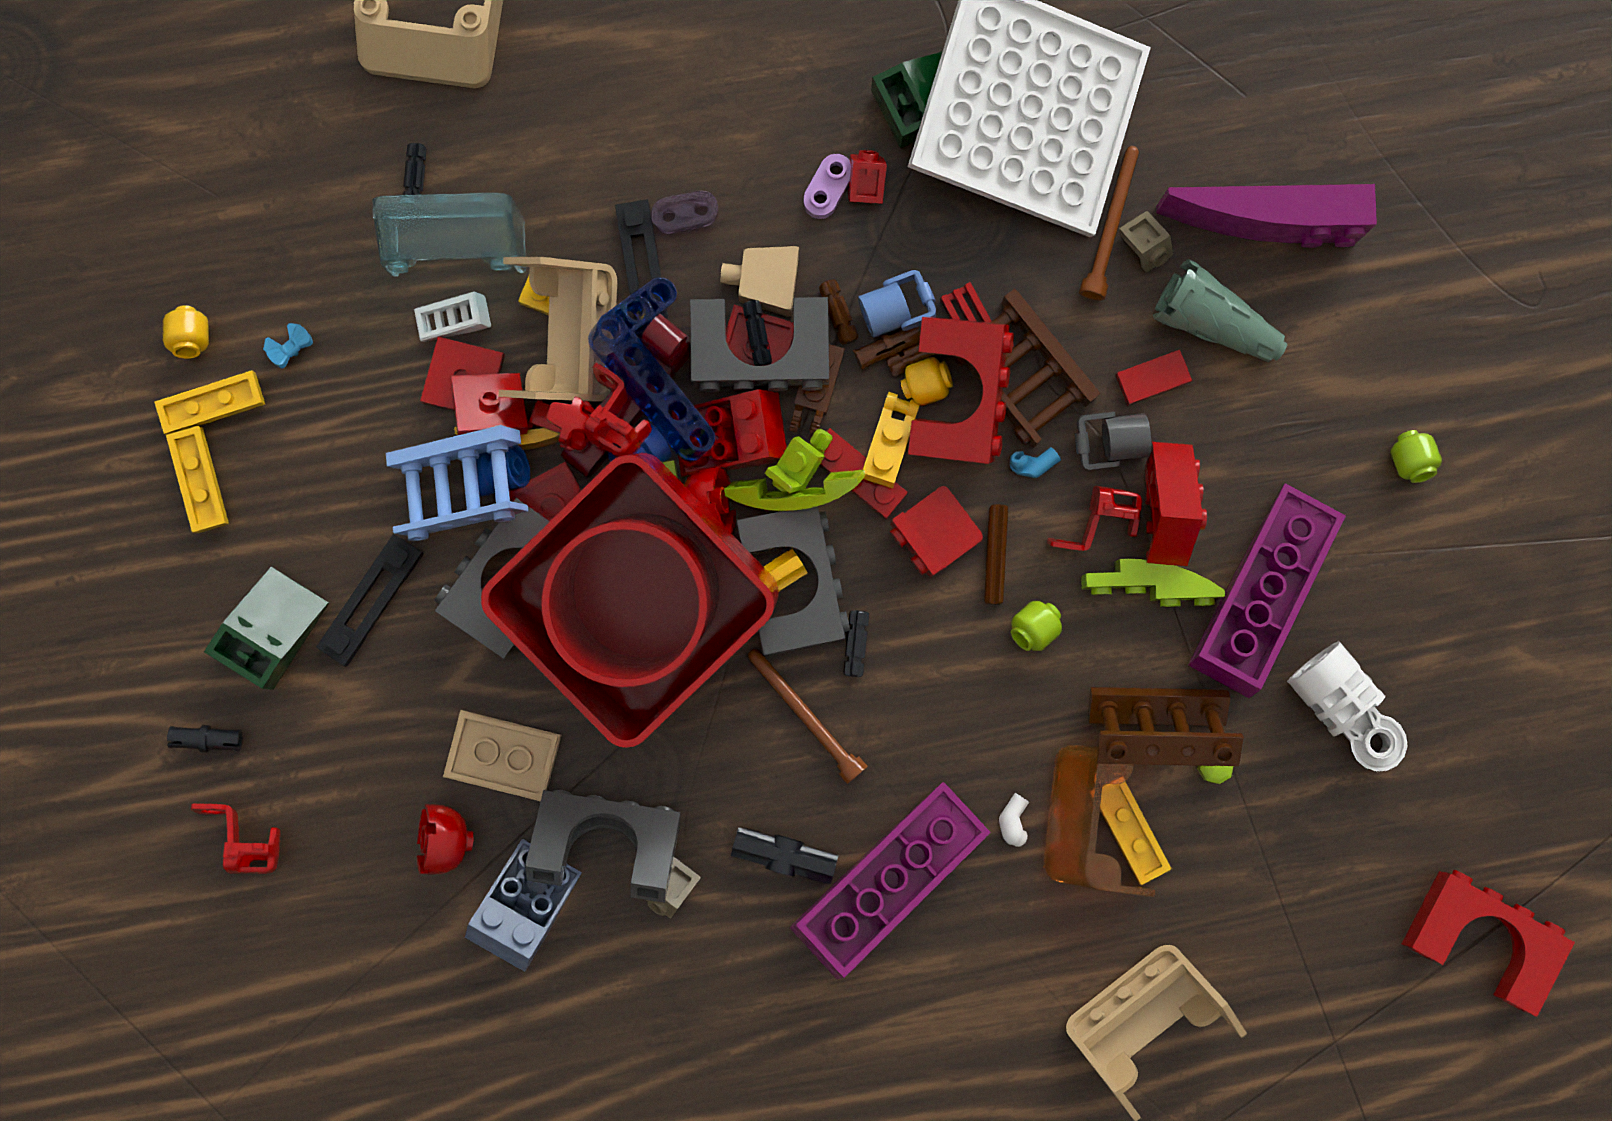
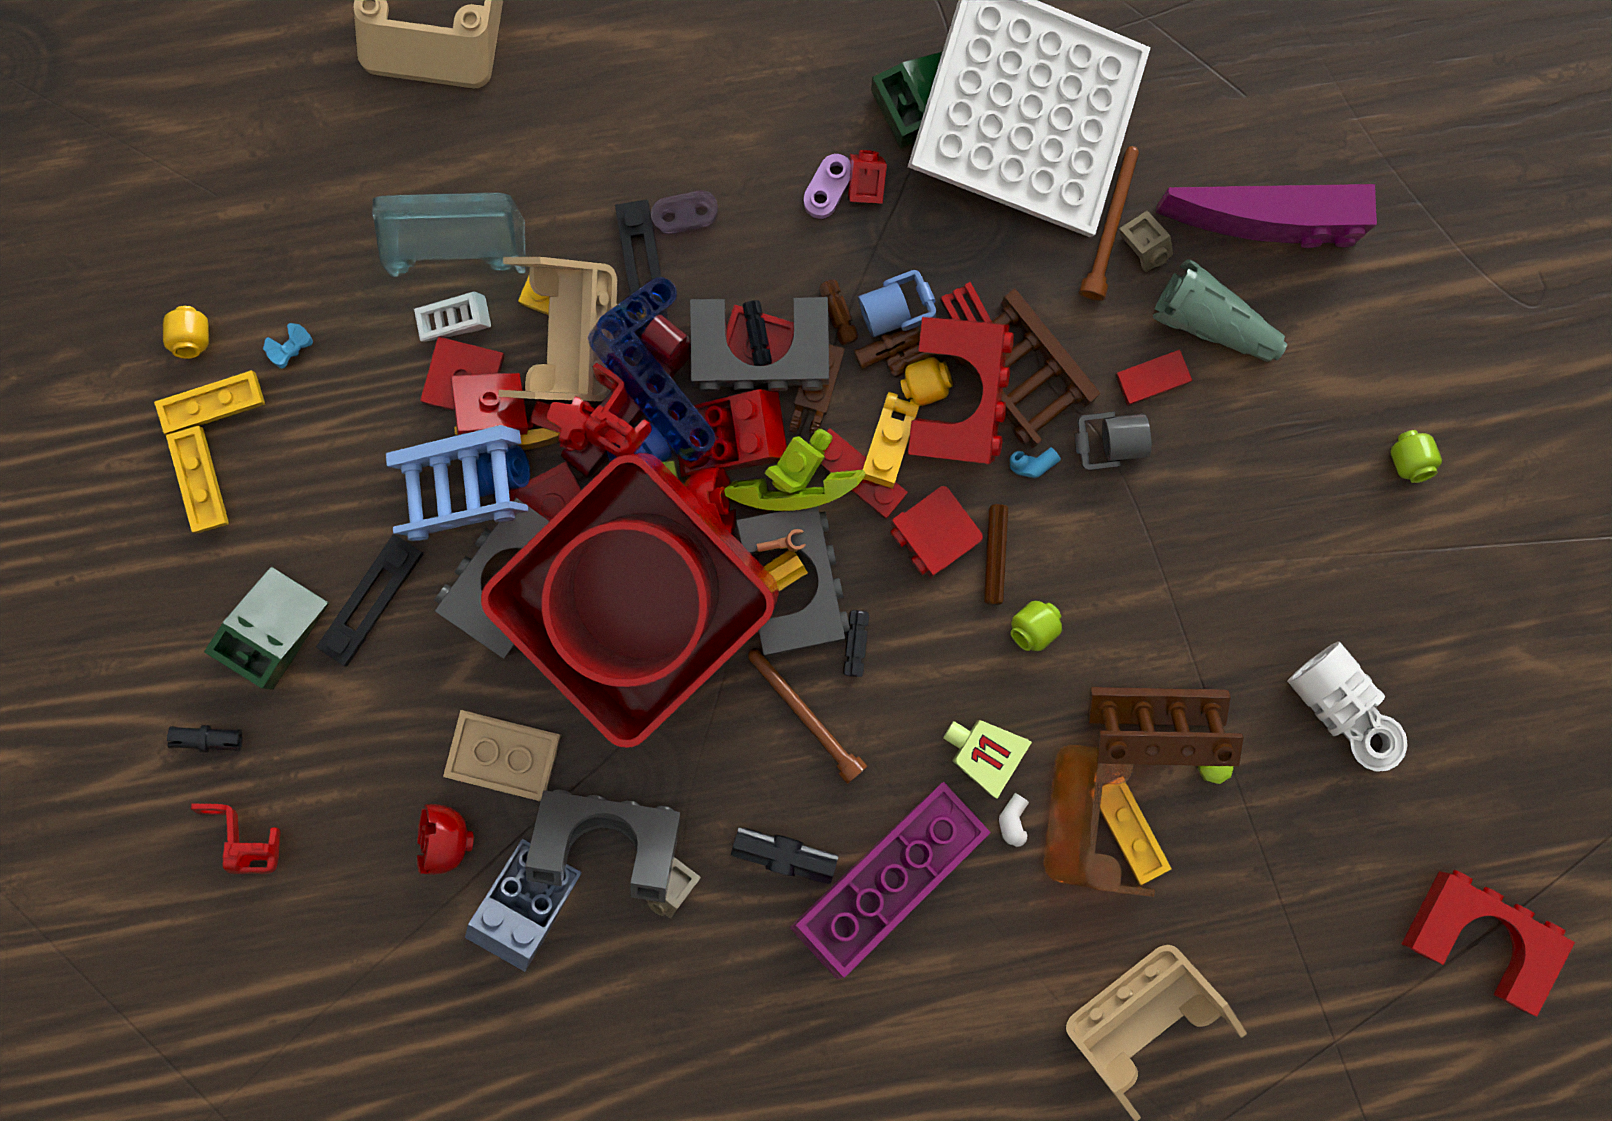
black axle [402,143,427,209] -> none
tan torso [720,246,799,317] -> none
red piece [1047,486,1142,551] -> none
lime slope [1081,559,1225,607] -> none
red wedge [1145,442,1207,566] -> none
magenta slope [1188,483,1346,698] -> none
none -> nougat hand [757,529,806,552]
none -> yellowish green torso [943,720,1032,798]

